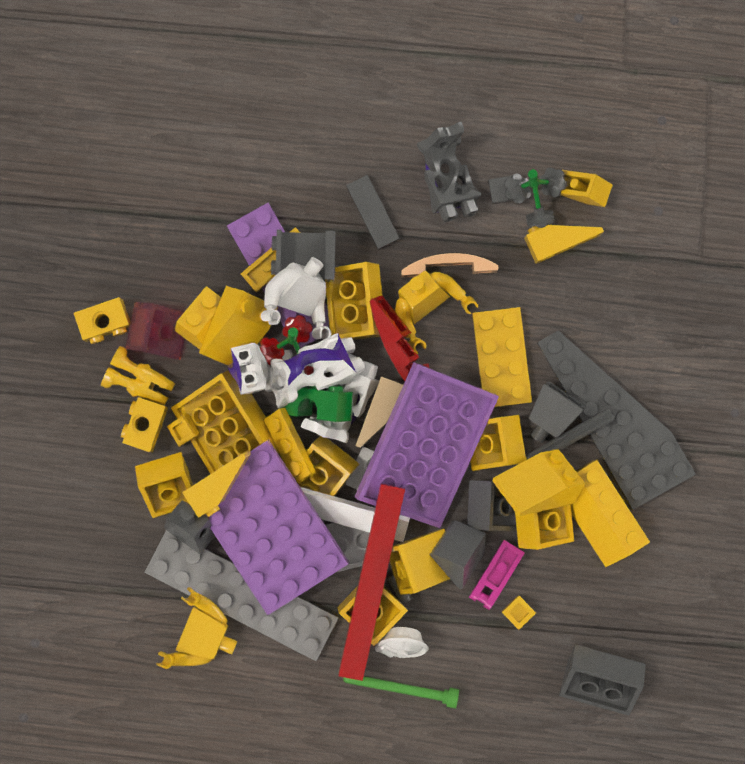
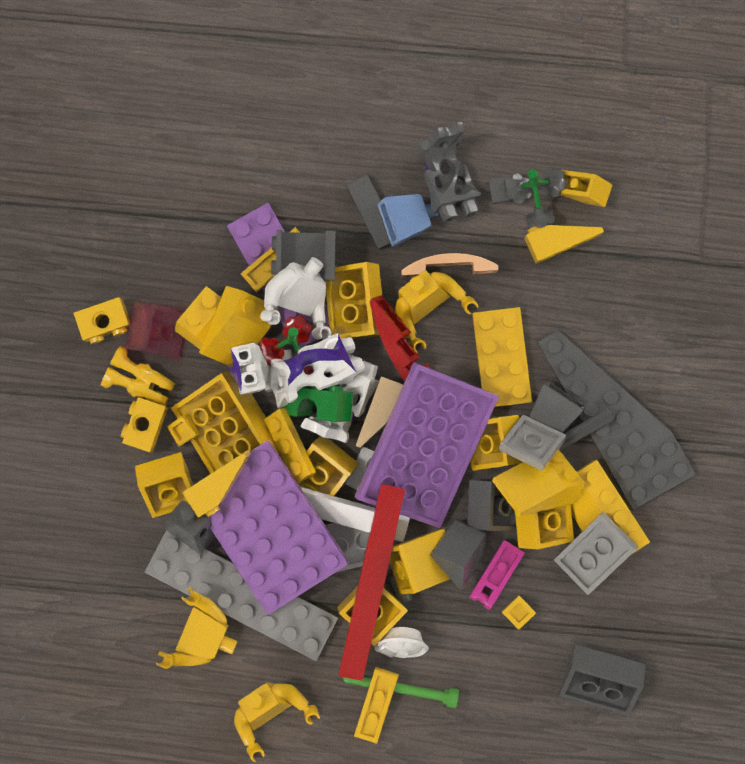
none -> yellow torso [234,683,320,762]
none -> yellow tile [354,667,399,744]
none -> medium blue torso [377,194,439,247]
none -> light grey plate [499,415,566,471]
none -> light grey plate [554,512,638,595]

